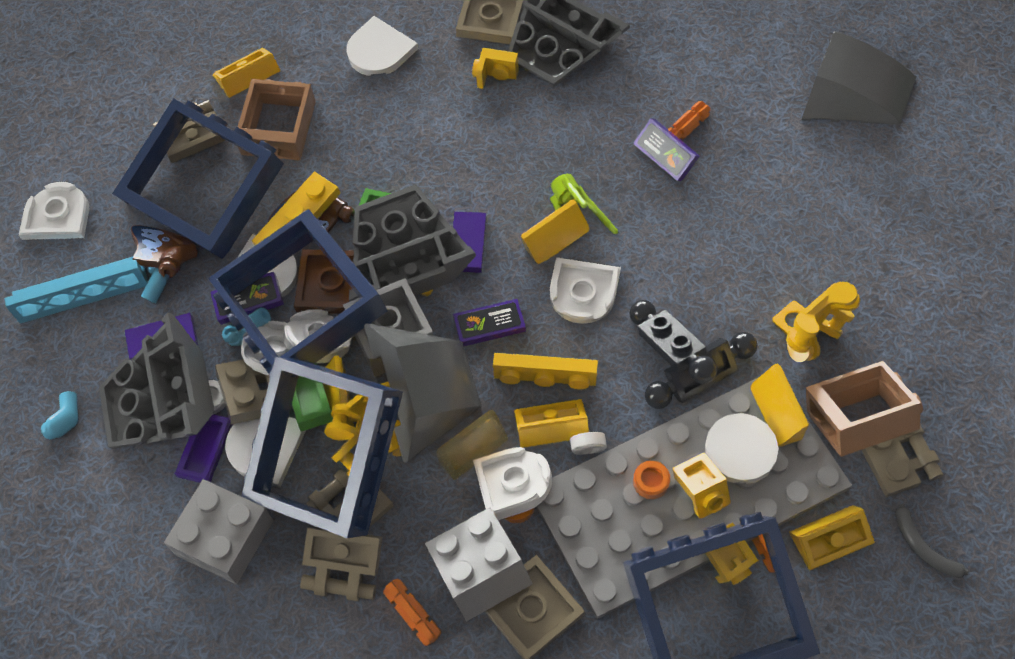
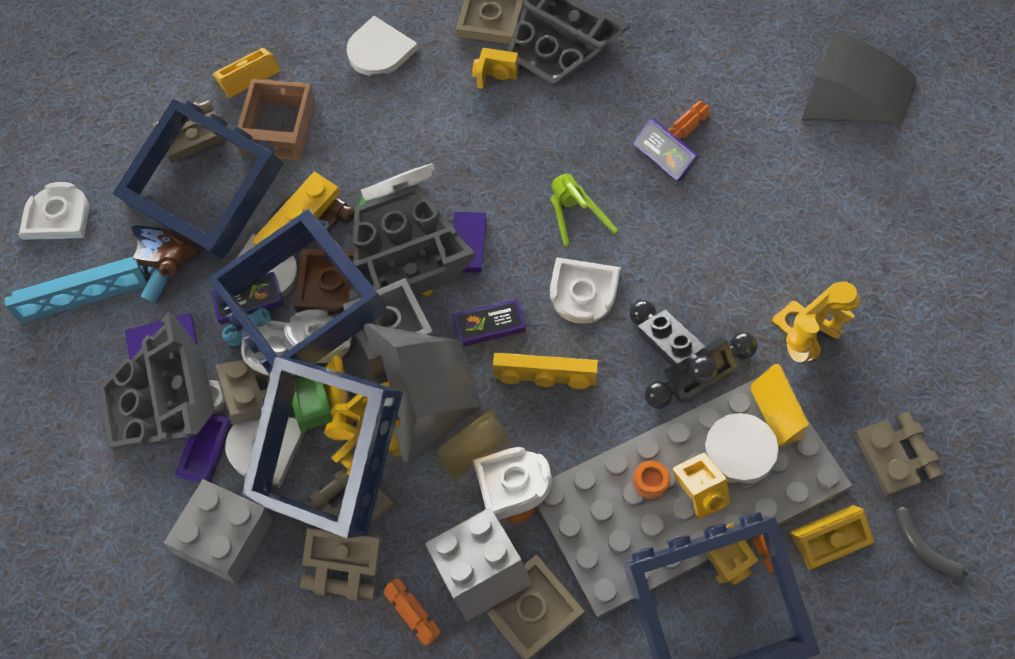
medium azure arm [41,391,78,439] -> none
yellow slope [514,399,589,448] -> none
yellow slope [521,199,590,264] -> none
white tile [570,432,607,455] -> none
medium nougat window [806,361,923,457] -> none
none -> white tile [361,163,435,201]

